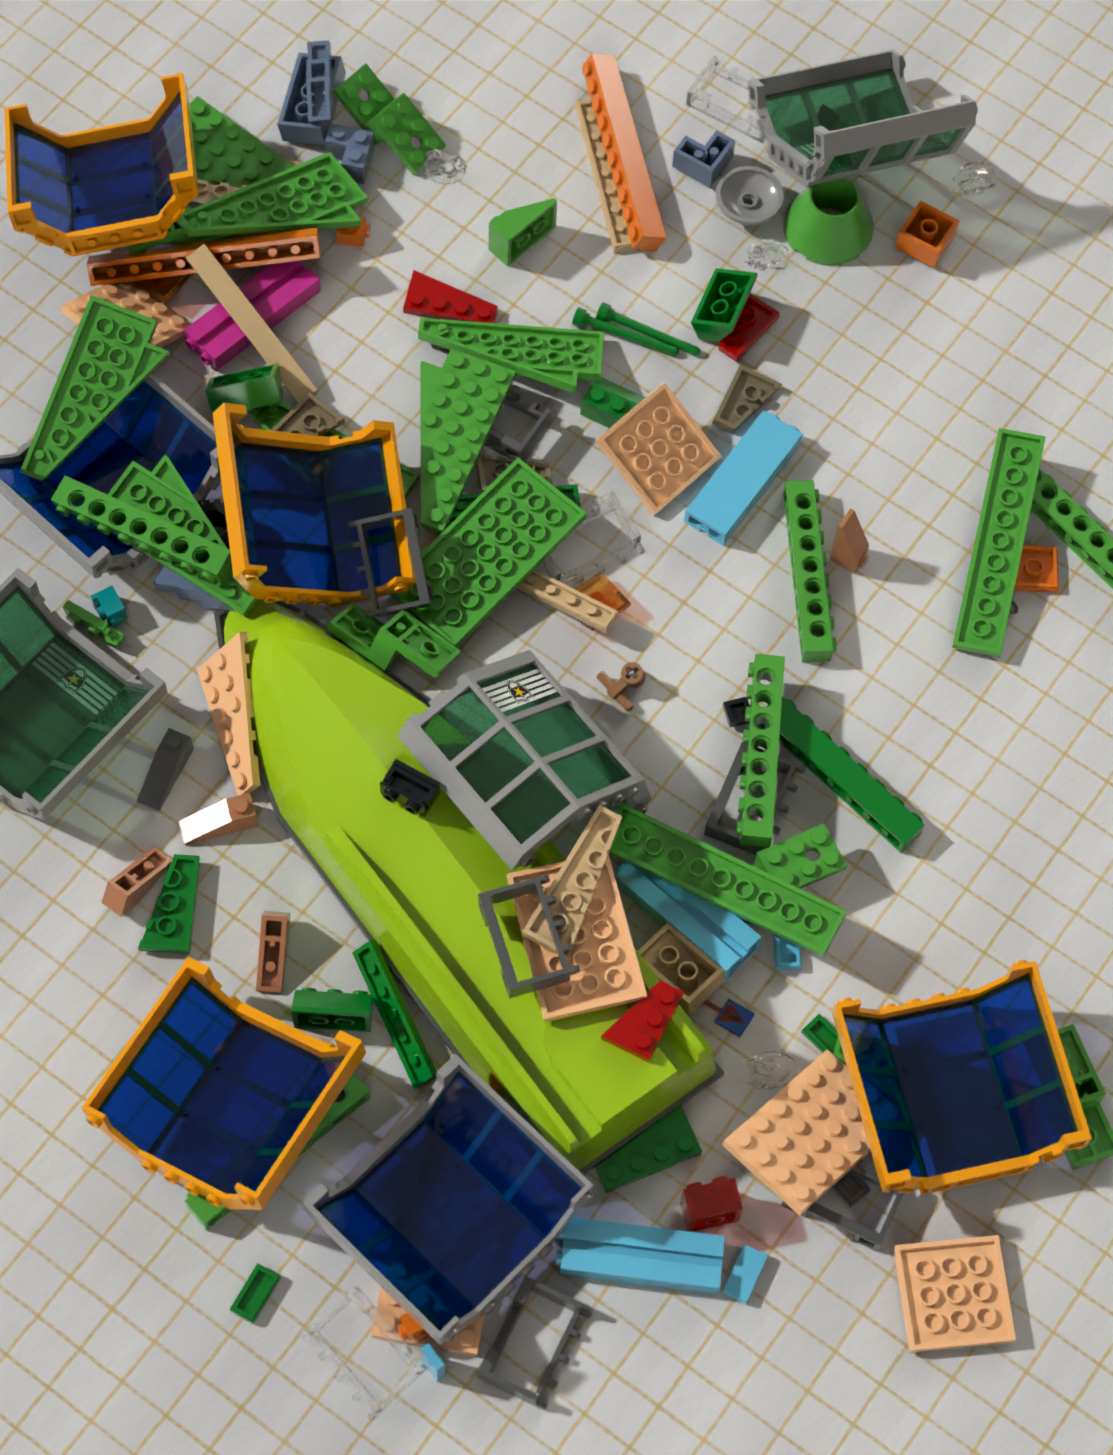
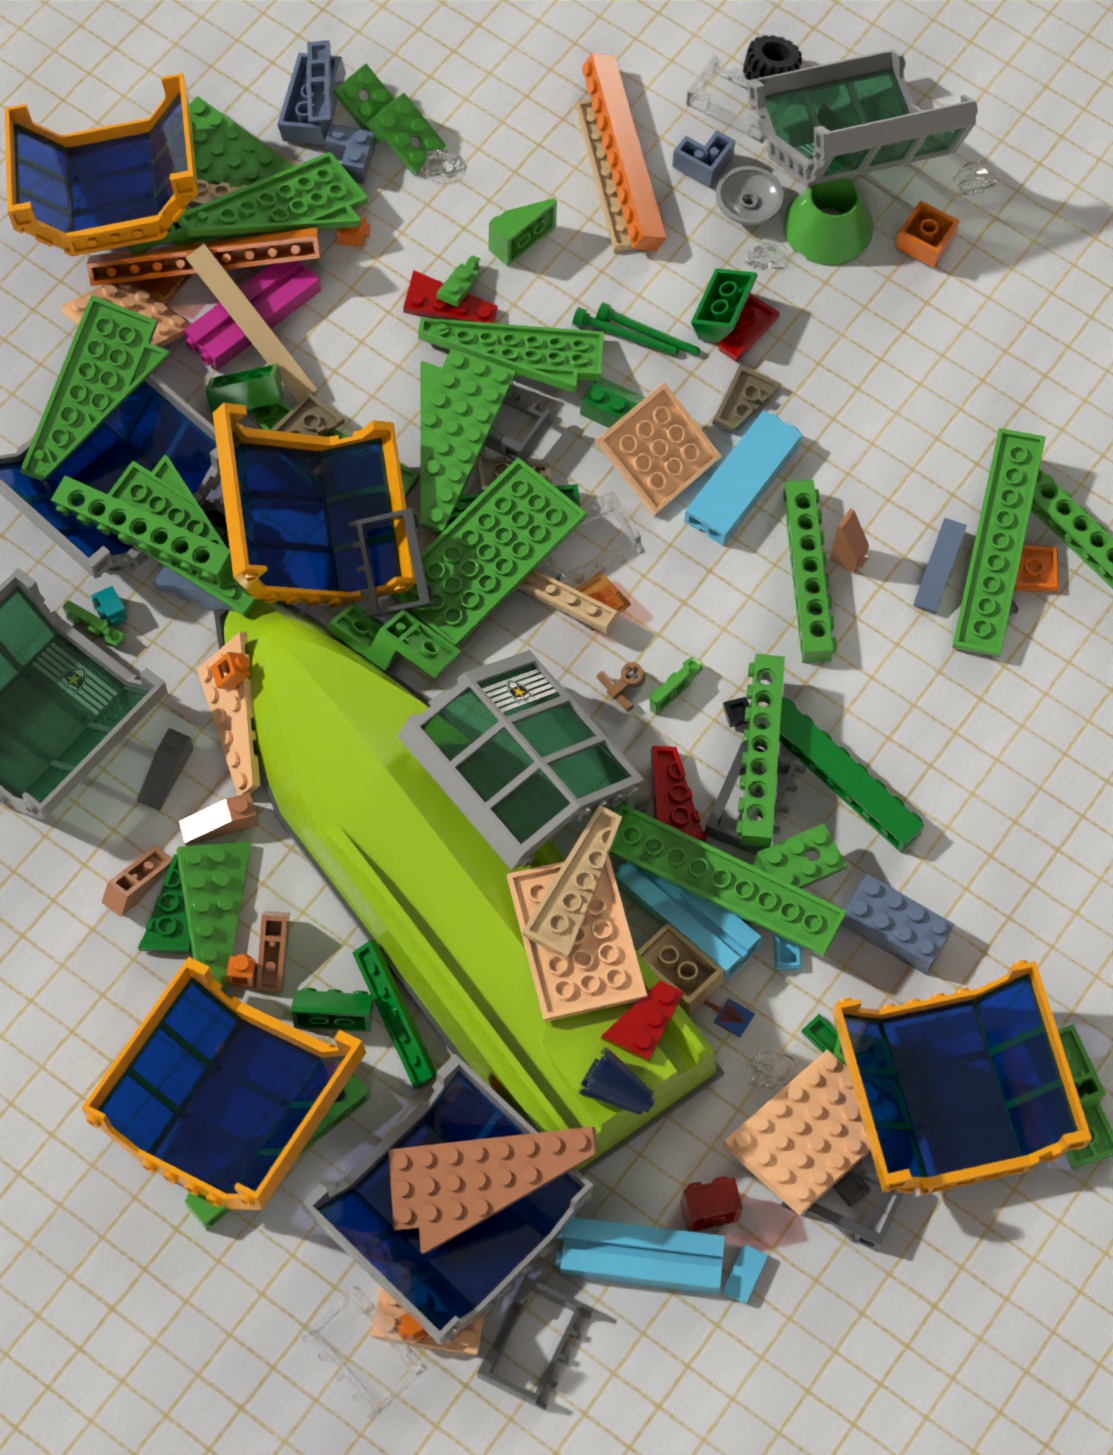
green tile [230,1263,281,1324] -> none
black hinge [380,759,440,817] -> none
medium azure tile [421,1343,445,1382] -> none
dark grey hinge [478,875,581,999] -> none
green wing [596,1105,702,1193] -> none
light nougat plate [893,1235,1016,1353] -> none
none -> bright green wing [176,842,251,996]
none -> orange brick [210,652,250,690]
none -> orange brick [227,954,258,988]
none -> nougat wing [388,1127,598,1253]
none -> bright green hinge [436,255,480,307]
none -> dark blue cone [578,1047,656,1115]
none -> bright green hinge [650,657,703,715]
none -> red wing [650,746,707,842]
none -> black tyre [743,35,802,80]
none -> sand blue brick [841,874,955,975]
none -> sand blue slope [913,518,967,613]

